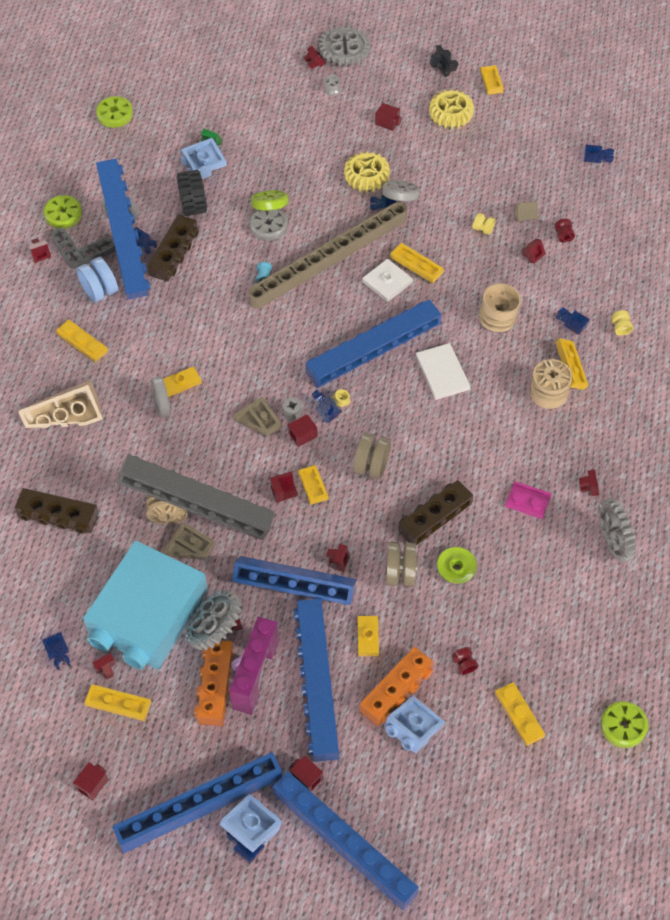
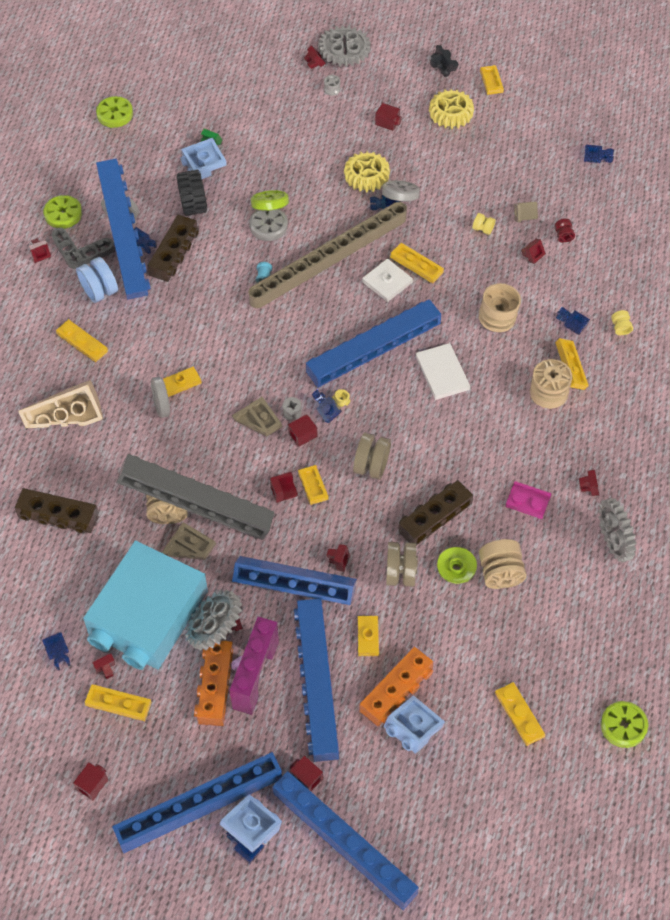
dark red wheel [452,647,479,675] -> none
none -> tan wheel [479,539,526,589]

